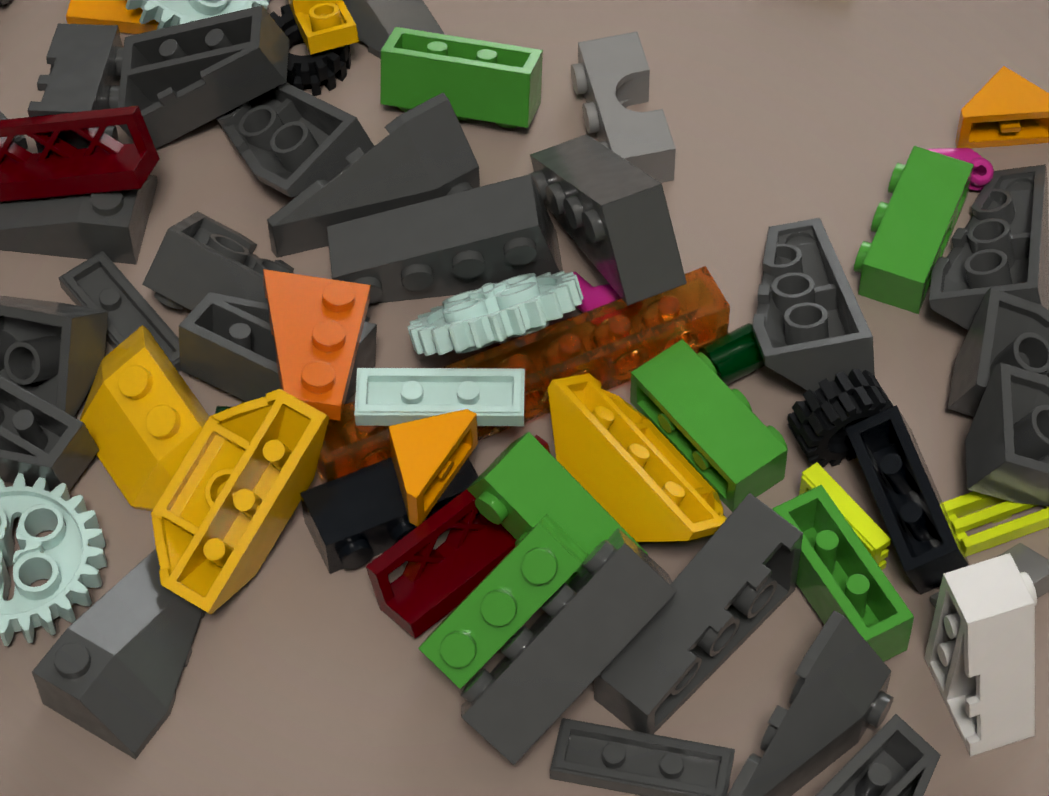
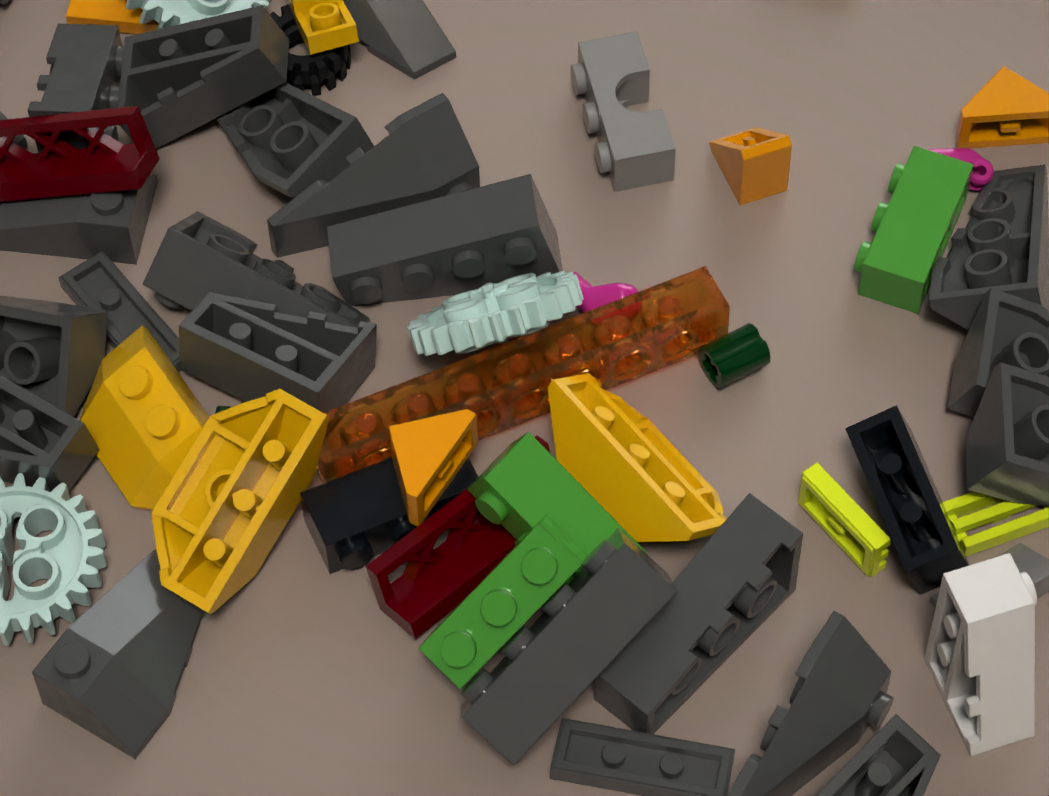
orange wing [263,269,371,421] -> none
light aqua tile [354,368,525,426] -> none
bright green brick [380,27,543,128] -> none
dark grey wedge [530,134,687,306] -> none
bright green brick [630,339,788,512] -> none
dark grey wedge [752,218,875,391] -> none
bright green brick [772,485,914,662] -> none
black tyre [787,369,893,467] -> none
none -> light orange slope [709,127,792,206]

